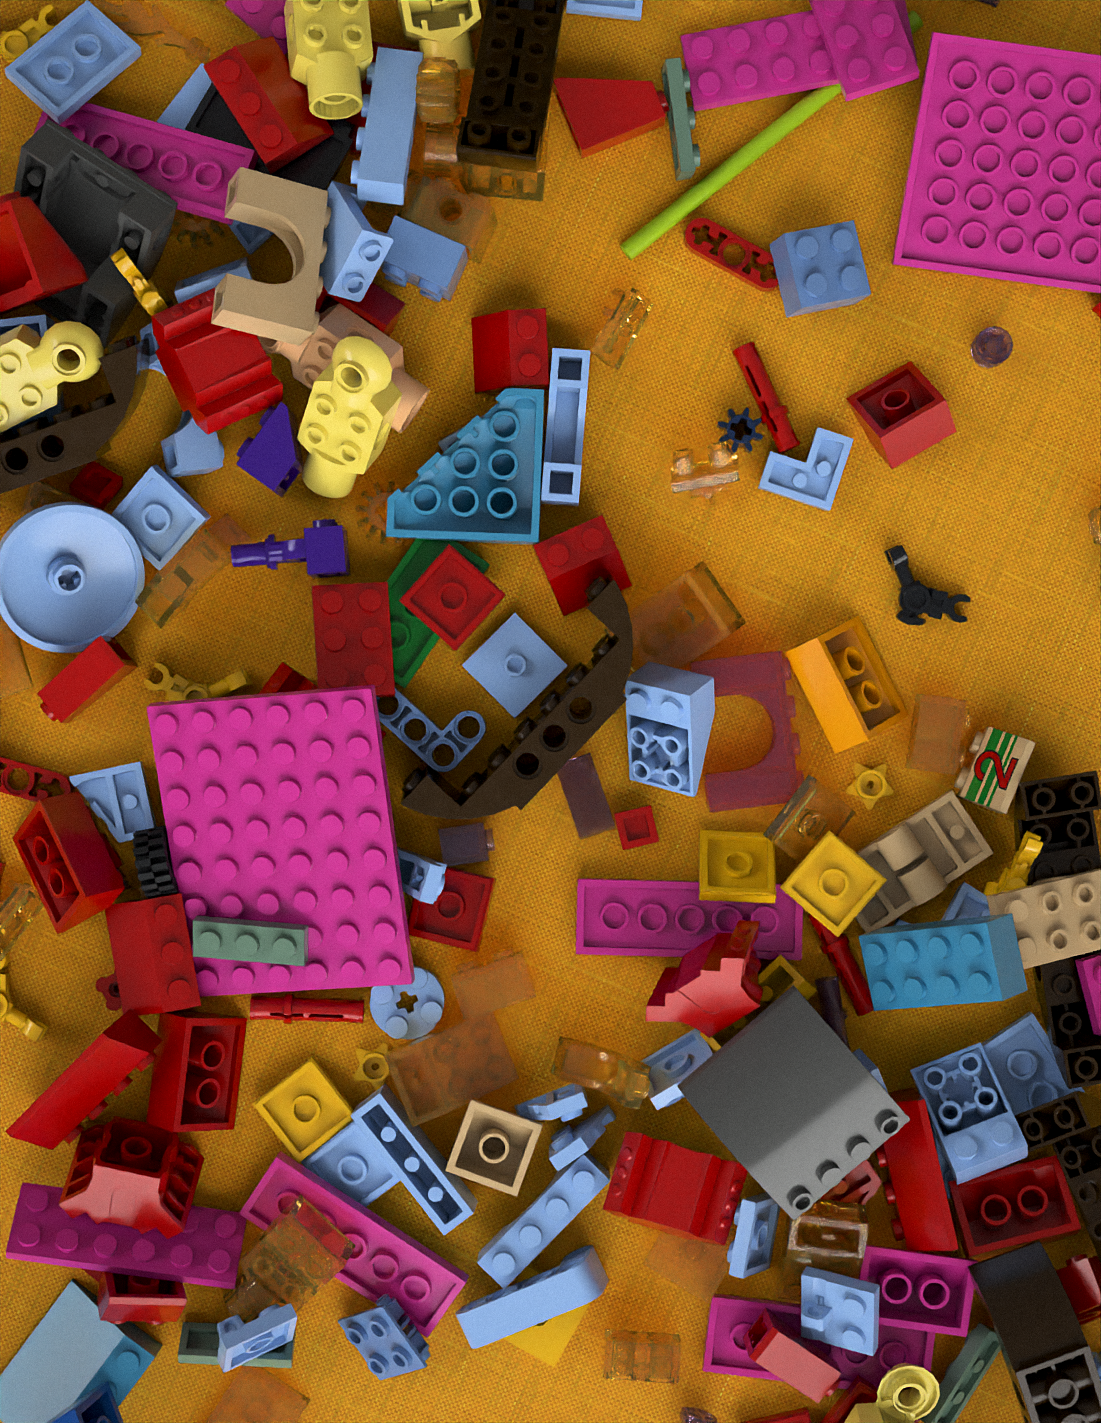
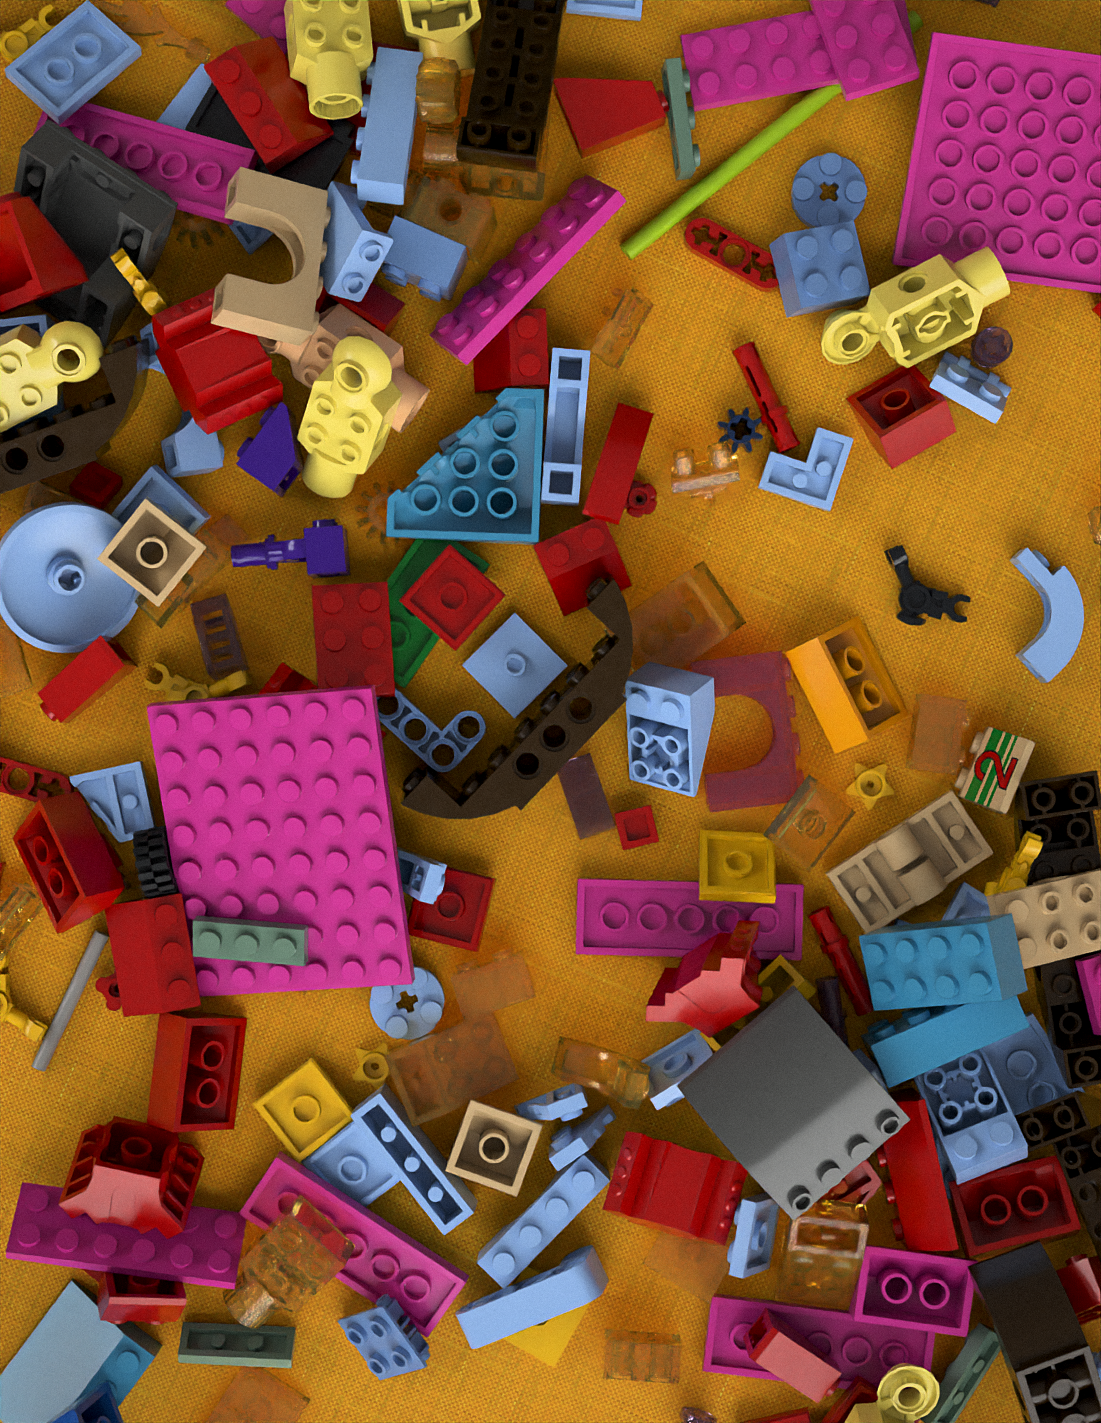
red slope [5,1008,163,1150] -> none
light blue plate [174,256,252,304] -> none
light blue hinge [217,1303,297,1373] -> none
red pin [250,994,365,1024] -> none
brick [438,821,496,866] -> none
yellow plate [780,830,887,937] -> none
light blue hinge [801,1266,880,1356] -> none
none -> light grey bar [31,930,109,1072]
none -> tan slope [97,496,207,607]
none -> slope [190,594,249,680]
none -> dark pink plate [429,174,626,366]
none -> red slope [582,402,654,525]
none -> red plate [624,480,657,518]
none -> medium blue plate [791,152,868,228]
none -> light yellow brick [821,246,1010,368]
none -> dark azure brick [861,995,1030,1088]
none -> light blue plate [929,351,1011,424]
none -> light blue arch [1009,547,1084,683]

